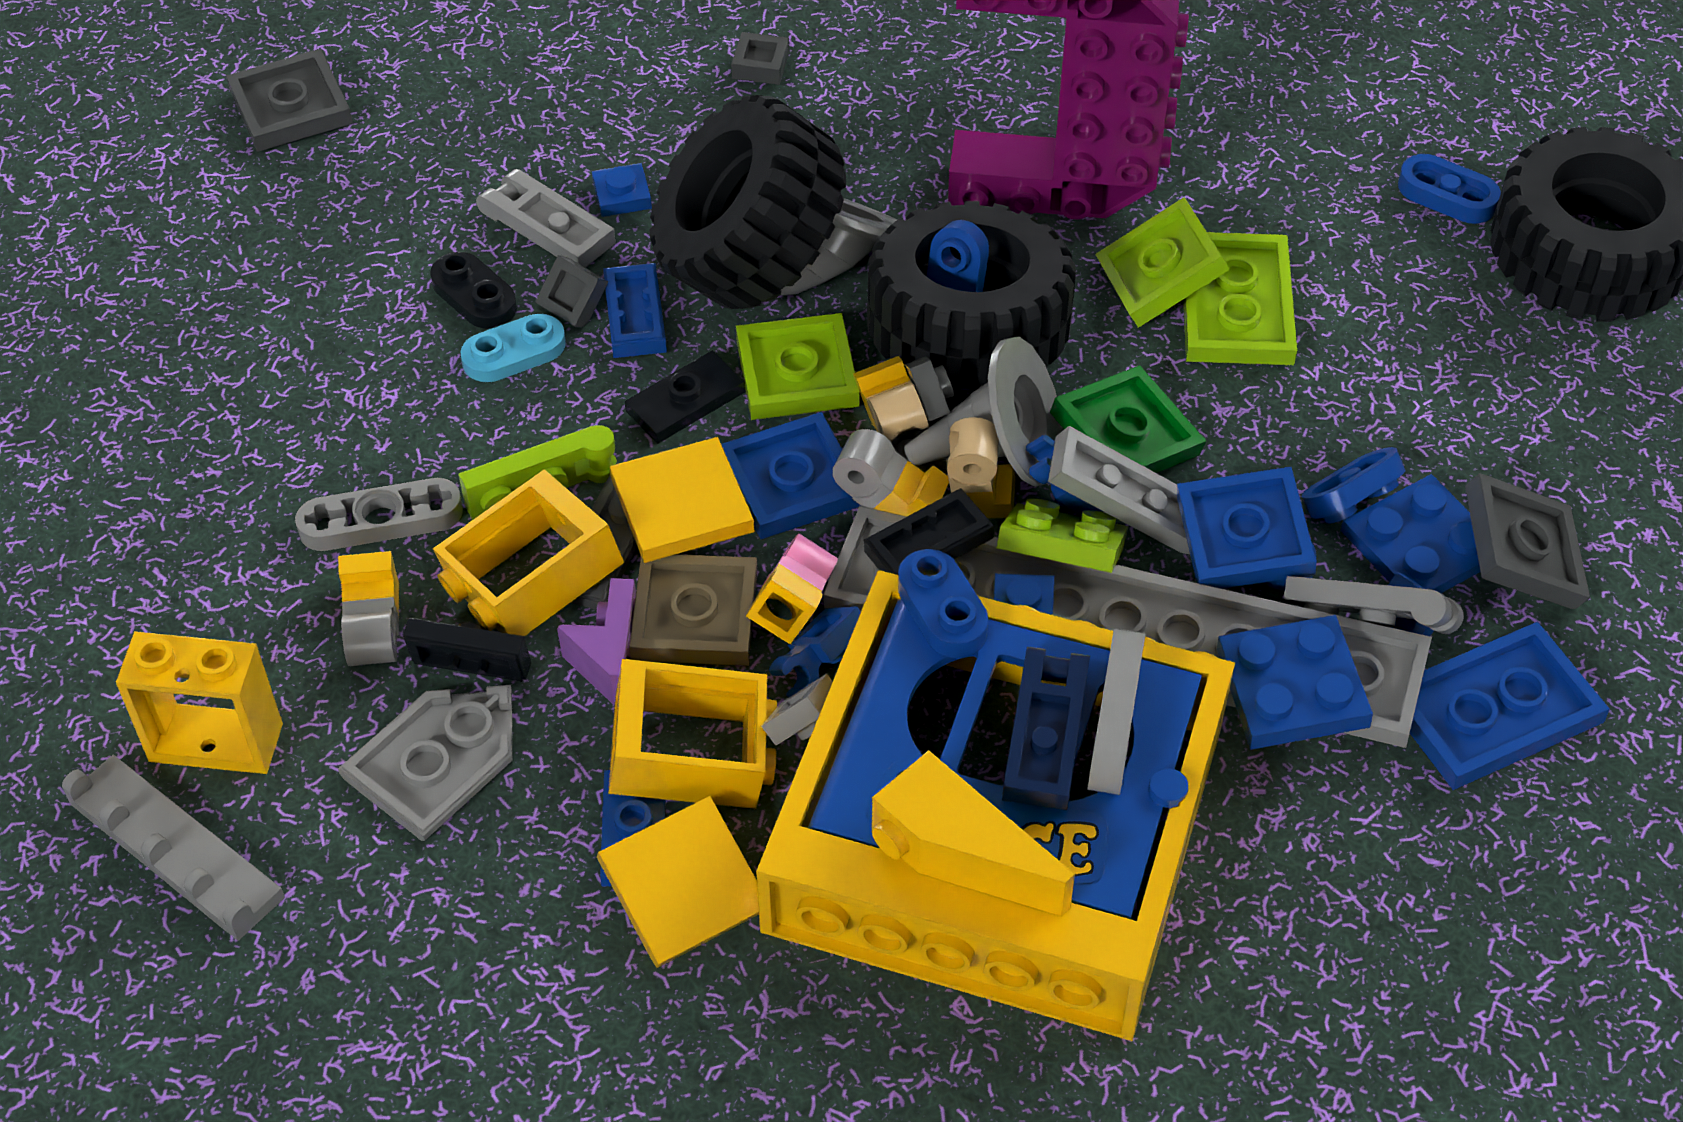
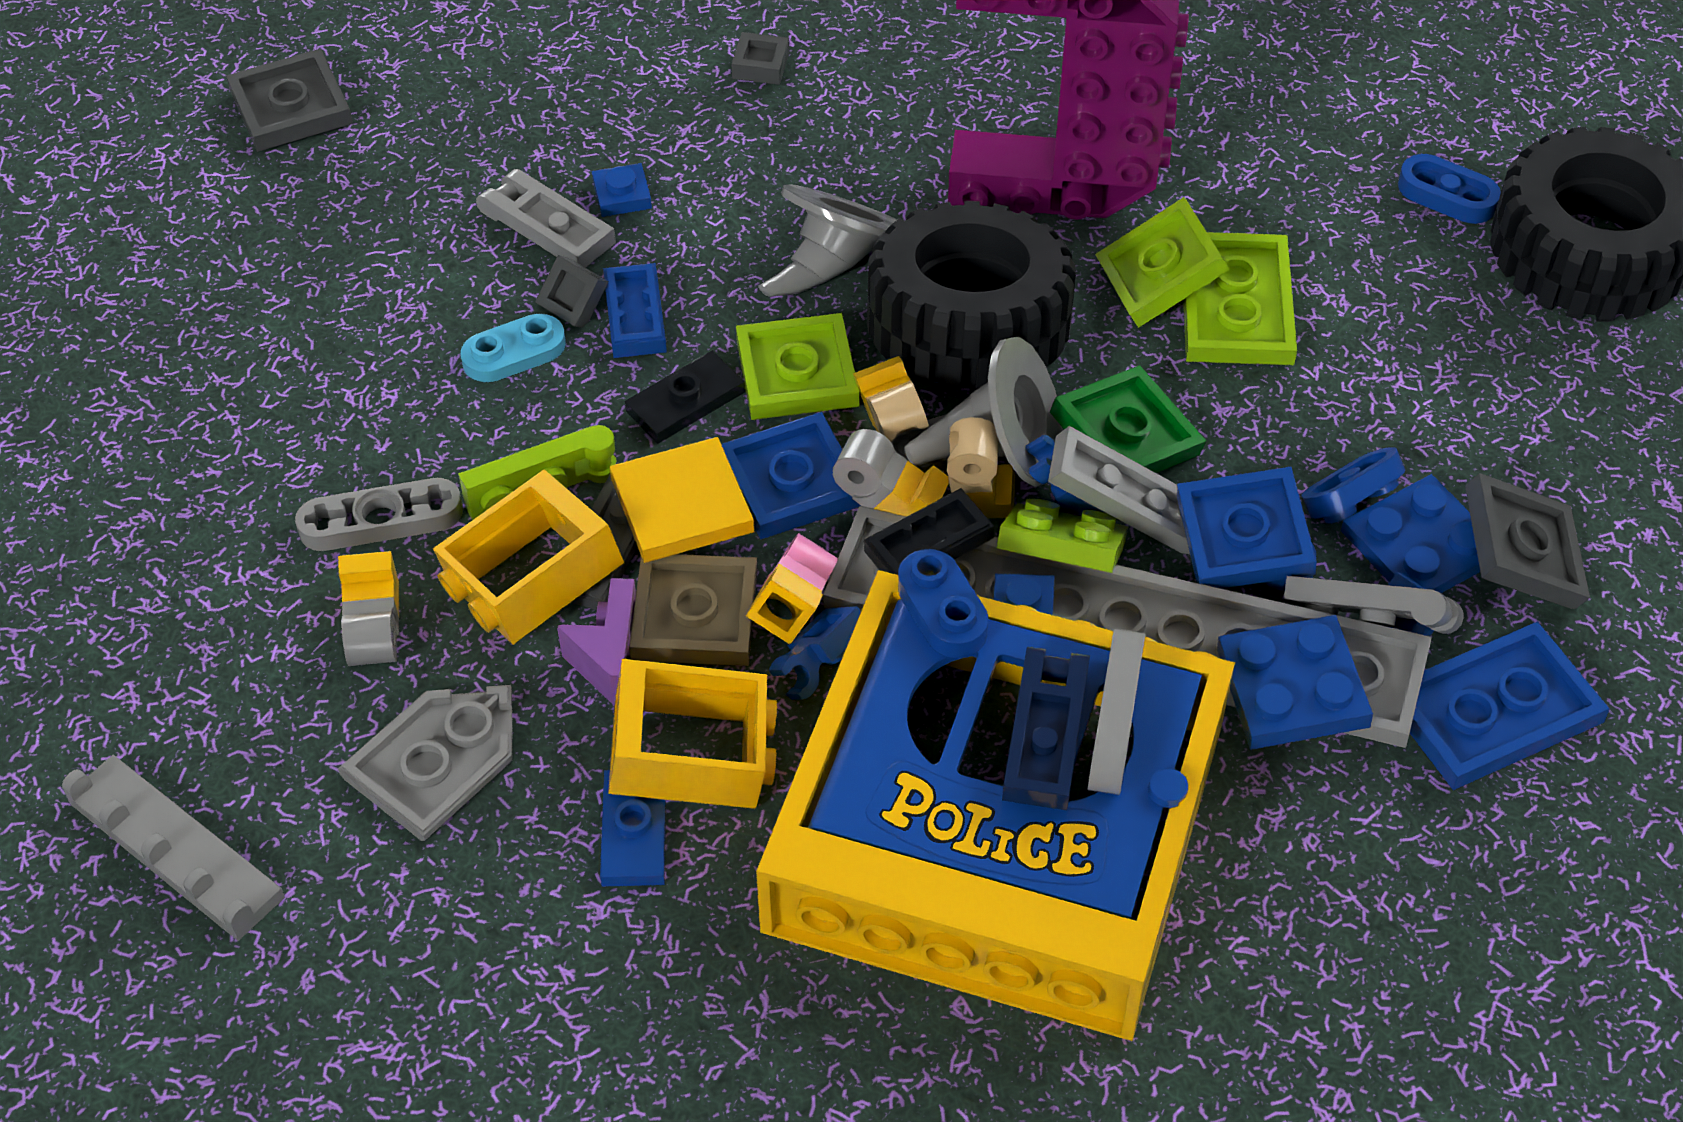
yellow window [116,631,283,774] -> none
black plate [403,618,531,682] -> none
black plate [430,252,517,329] -> none
yellow tile [597,796,759,968] -> none
black tyre [649,95,846,309] -> none
light grey plate [761,674,833,745] -> none
yellow slope [872,750,1075,916] -> none
dark grey plate [905,356,954,421] -> none
blue plate [926,220,989,292] -> none

